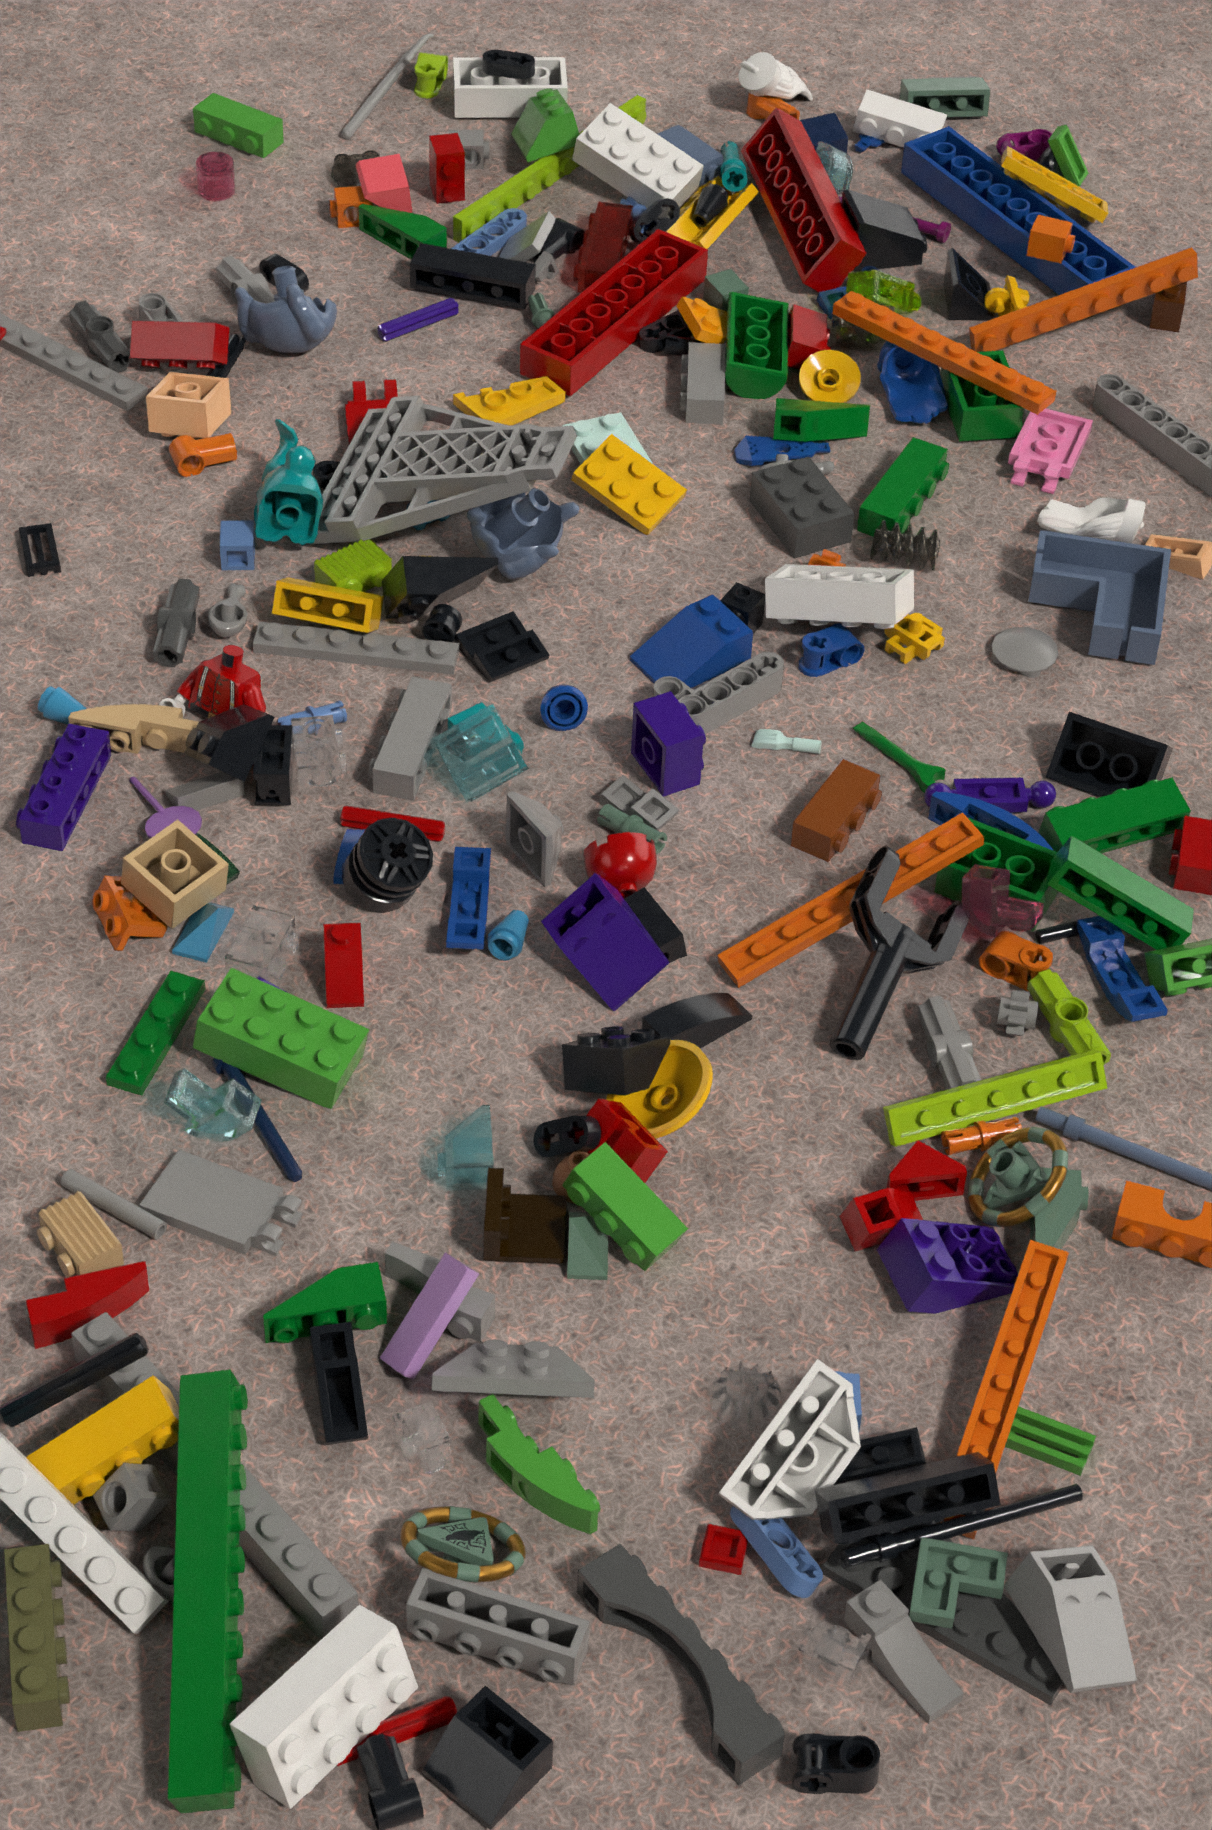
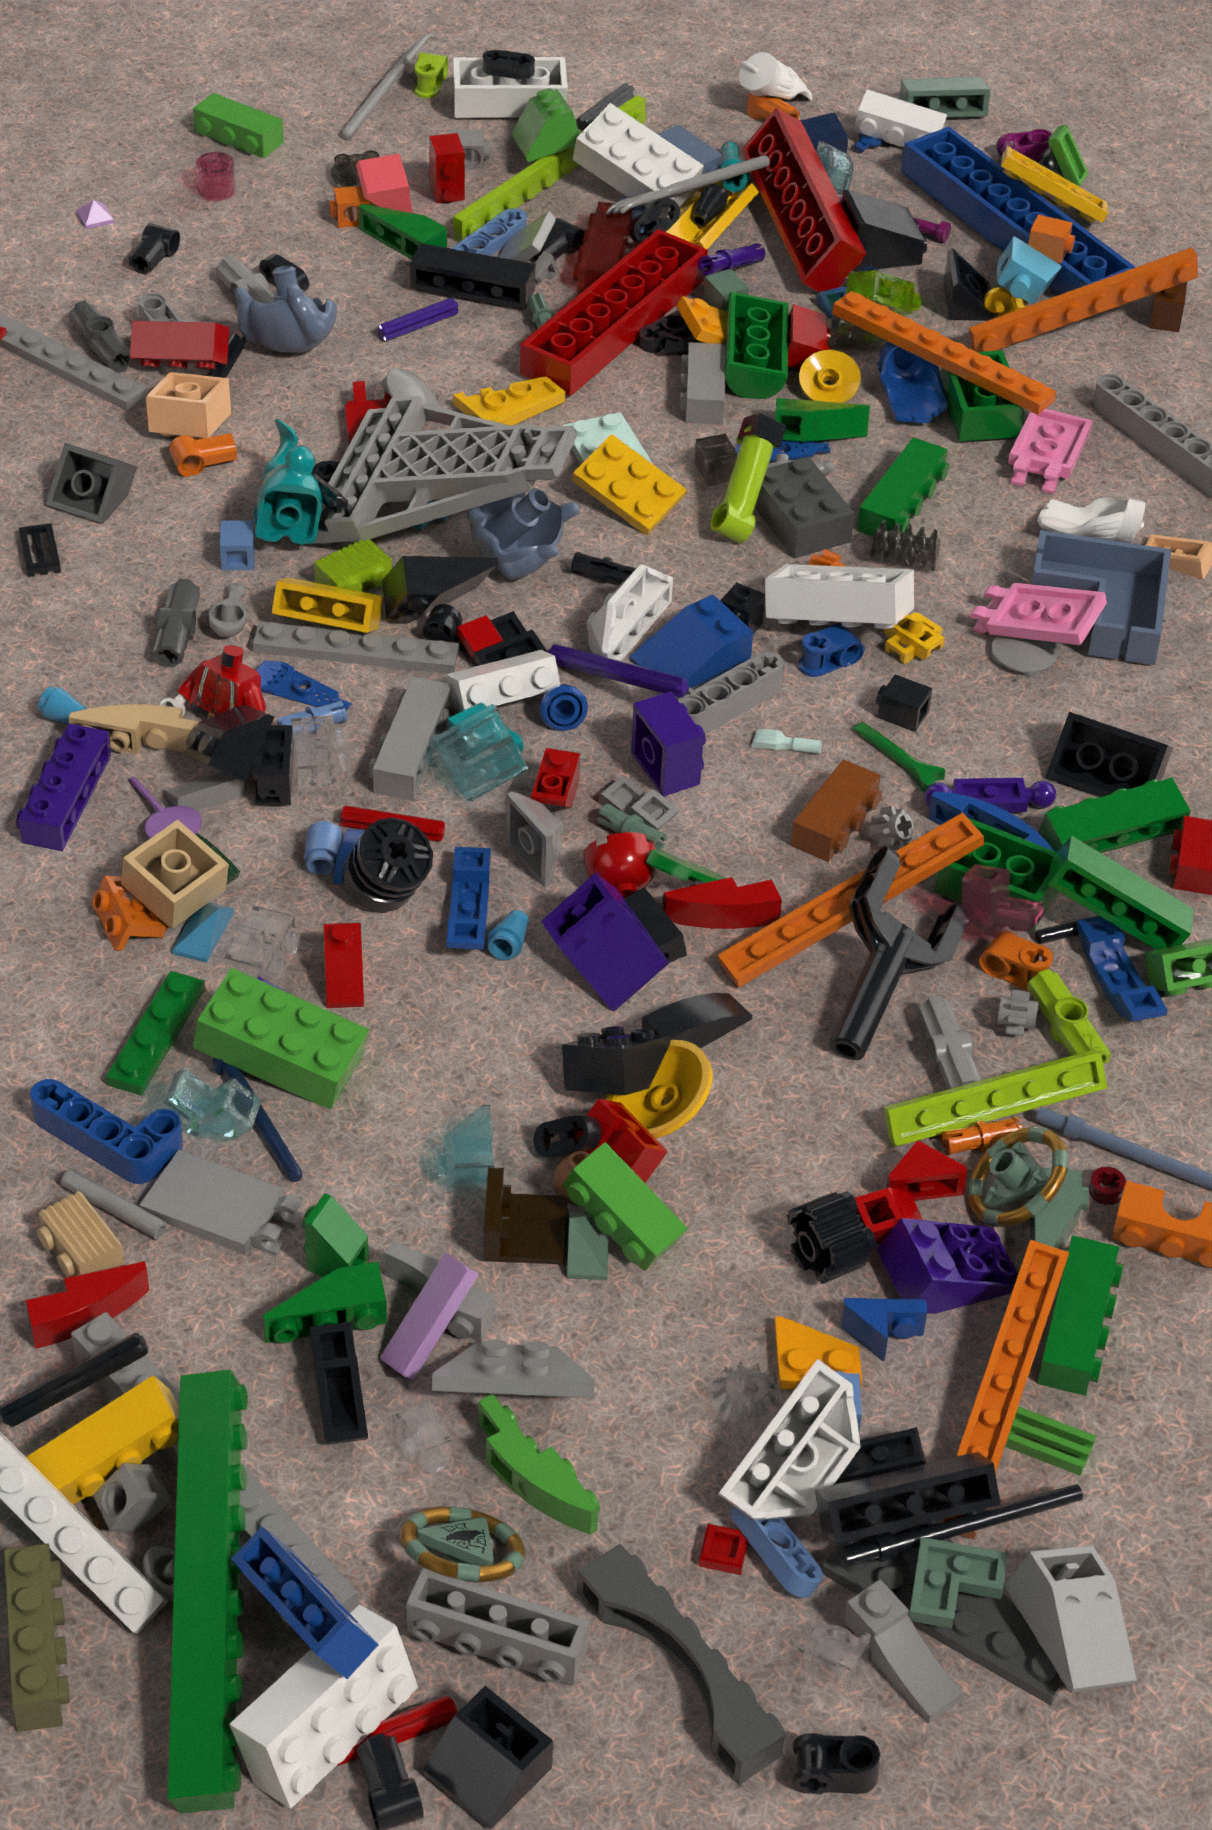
none -> blue beam [30,1079,183,1184]
none -> dark grey slope [45,443,137,524]
none -> lavender slope [77,200,114,229]
none -> black piece [128,223,180,275]
none -> blue brick [231,1526,379,1679]
none -> blue piece [256,660,352,711]
none -> green slope [302,1193,369,1277]
none -> medium blue brick [304,821,343,875]
none -> black axle [311,471,349,513]
none -> light grey dish [381,368,438,407]
none -> white brick [446,650,560,712]
none -> red tile [456,615,503,658]
none -> red slope [531,748,580,808]
none -> dark purple axle [547,644,689,698]
none -> black pin [571,551,671,584]
none -> black axle [577,83,635,130]
none -> white wedge [586,564,673,661]
none -> light grey piece [606,155,770,215]
none -> green tile [646,850,725,884]
none -> red slope [663,877,782,929]
none -> clear smoke brick [694,433,738,486]
none -> dark purple pin [698,243,766,275]
none -> lime piece [710,413,787,544]
none -> light orange wing [774,1316,862,1389]
none -> black brick [786,1191,876,1284]
none -> blue slope [841,1298,927,1361]
none -> light grey gear [870,805,914,850]
none -> black brick [876,674,932,732]
none -> bright pink tile [970,583,1107,645]
none -> medium azure torso [996,236,1062,304]
none -> green brick [1037,1235,1124,1396]
none -> dark red bush [1089,1167,1126,1205]

